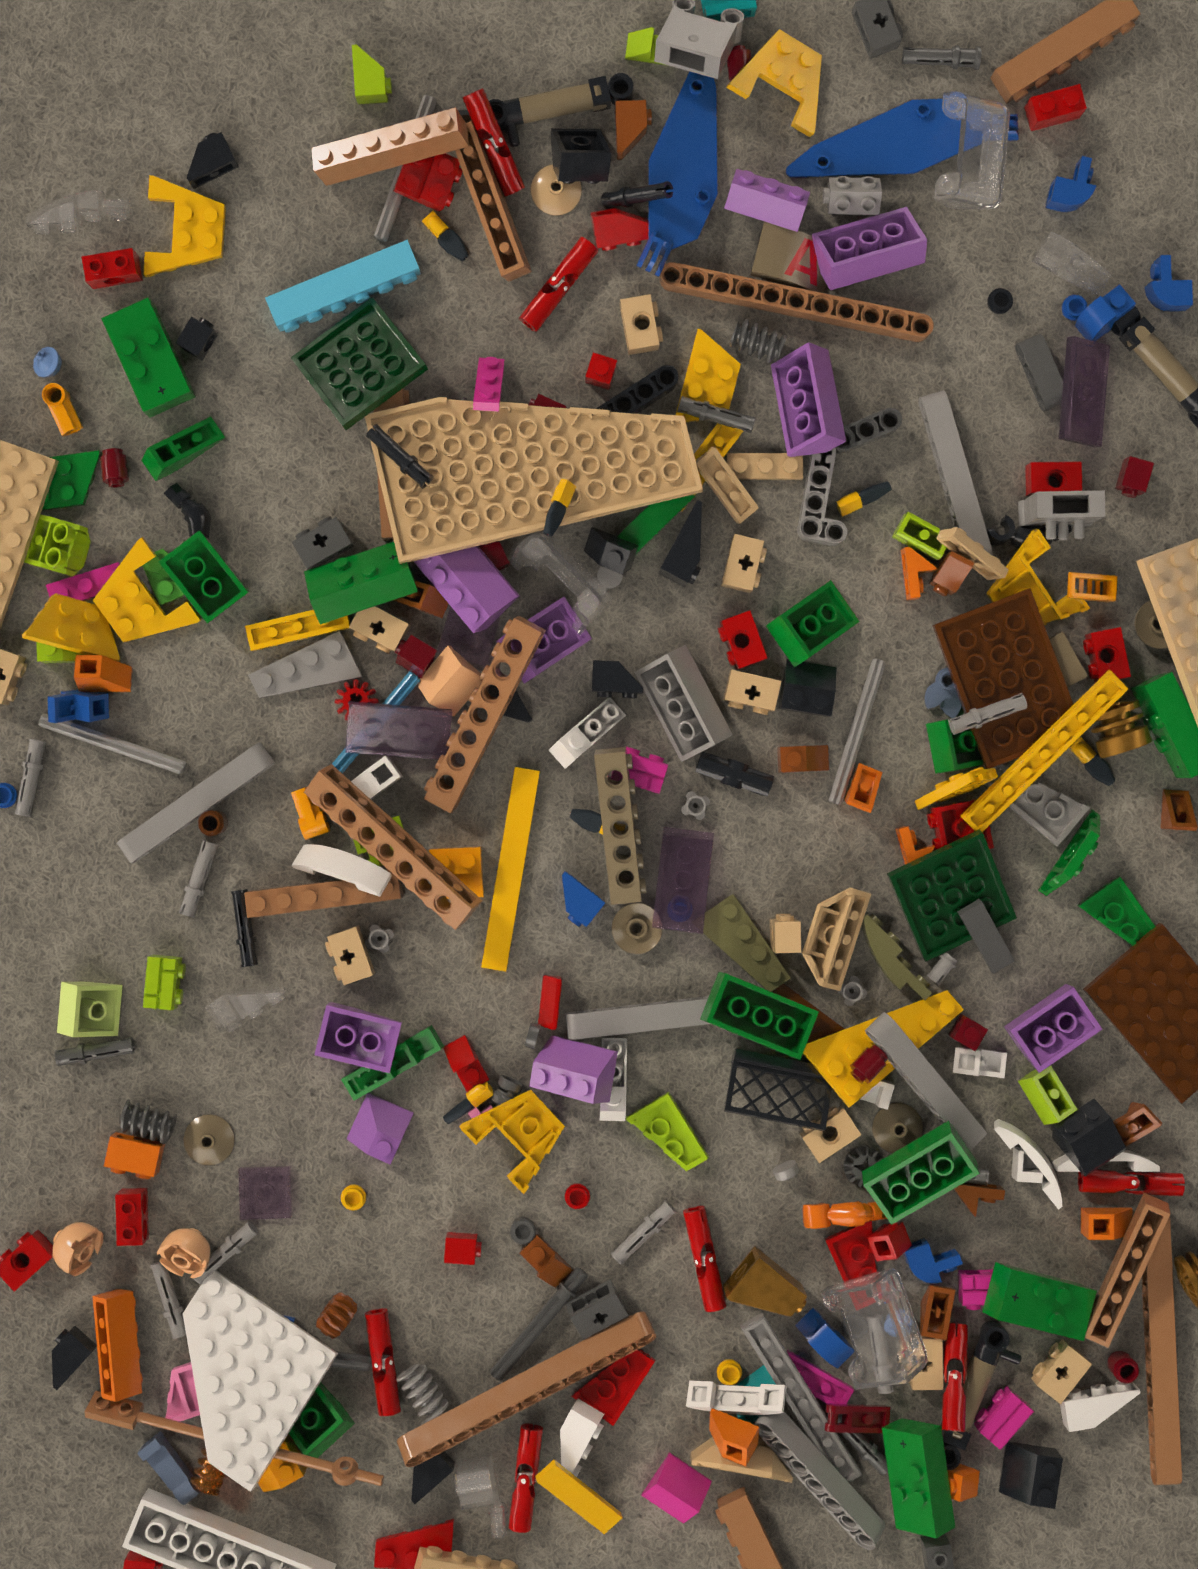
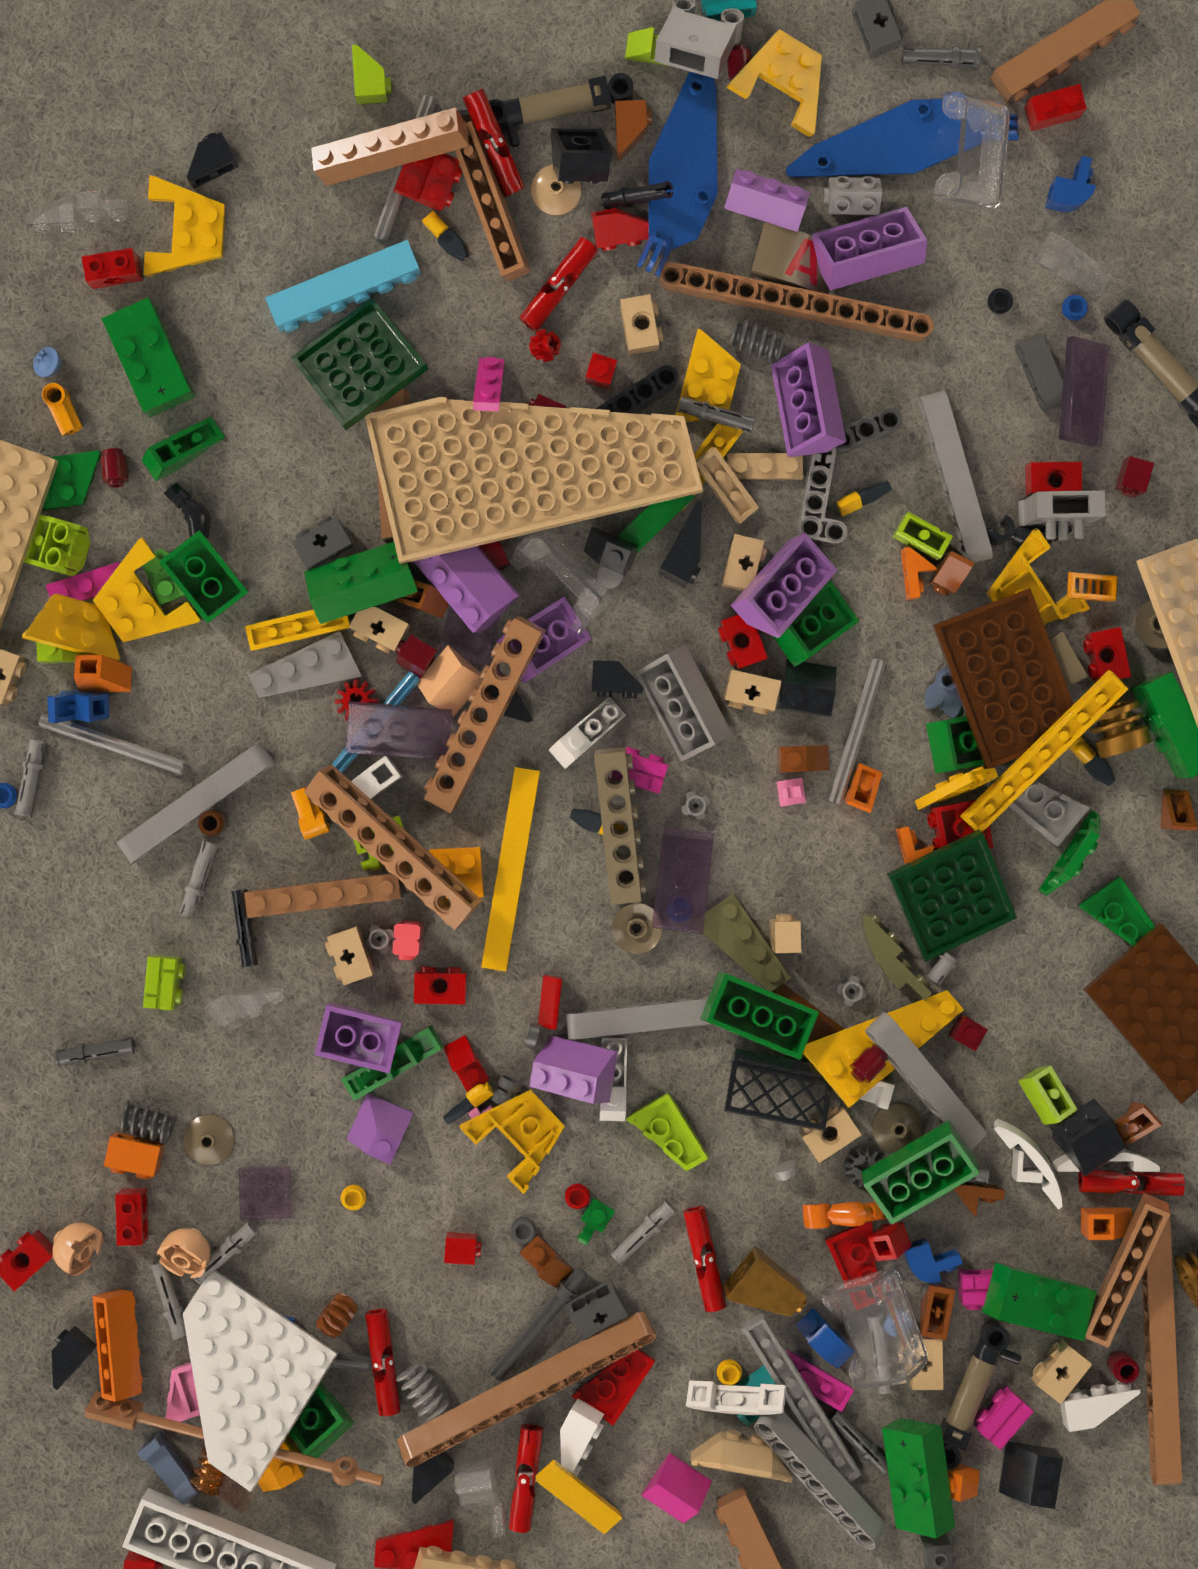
yellowish green slope [57,981,122,1037] -> none
black brick [176,316,218,361] -> none
white slope [292,844,392,897] -> none
black pin [366,424,434,489] -> none
piece [543,479,577,537] -> none
blue slope [562,871,605,927] -> none
black piece [695,751,774,797] -> none
orange slope [709,1408,759,1467] -> none
tan wedge [802,887,871,991] -> none
dark red plate [824,1403,891,1433] -> none
tan plate [936,527,1009,580] -> none
red piece [942,1323,968,1432] -> none
light grey pin [948,693,1027,735] -> none
white slope [953,1047,1007,1078] -> none
dark grey tile [957,899,1015,974] -> none
medium lavender slope [1004,984,1102,1073] -> none
blue brick [1075,284,1136,345] -> none
blue brick [1145,255,1193,312] -> none
none -> coral brick [392,920,424,960]
none -> red brick [414,966,467,1005]
none -> red gear [529,329,561,363]
none -> green plate [577,1197,615,1245]
none -> medium lavender slope [730,532,837,638]
none -> bright pink tile [776,778,806,807]

